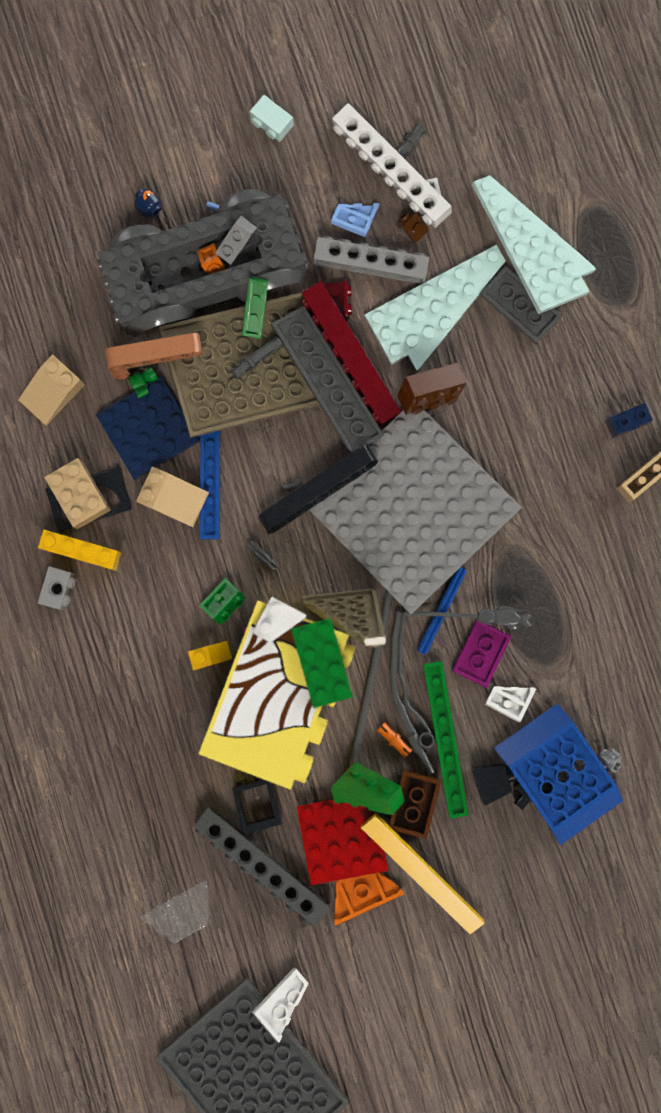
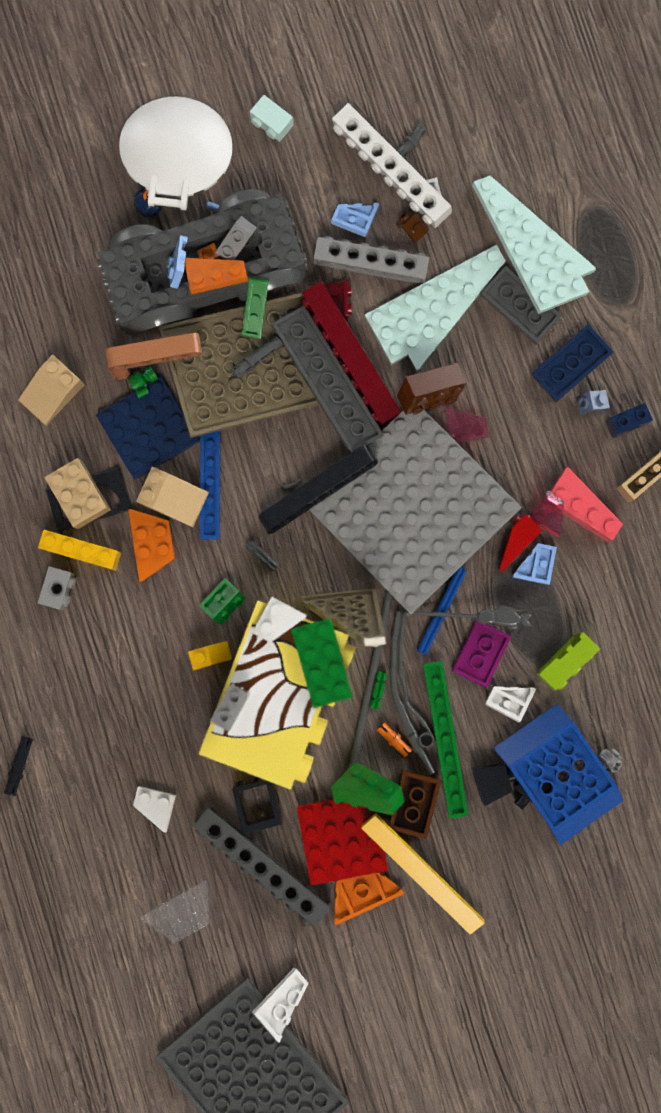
none -> black pin [4,736,34,796]
none -> white dish [119,97,232,210]
none -> orange wing [129,509,175,582]
none -> white wing [133,786,176,833]
none -> light blue wing [166,235,188,289]
none -> orange wing [184,258,248,295]
none -> light grey brick [210,684,250,731]
none -> green axle [369,671,387,709]
none -> clear pink wing [445,407,489,443]
none -> red slope [498,514,542,573]
none -> light blue wing [512,543,557,585]
none -> clear pink wing [529,491,564,538]
none -> dark blue plate [531,324,614,403]
none -> lime wedge [536,632,600,691]
none -> coral wedge [543,467,623,542]
none -> sand blue bracket [577,390,610,414]

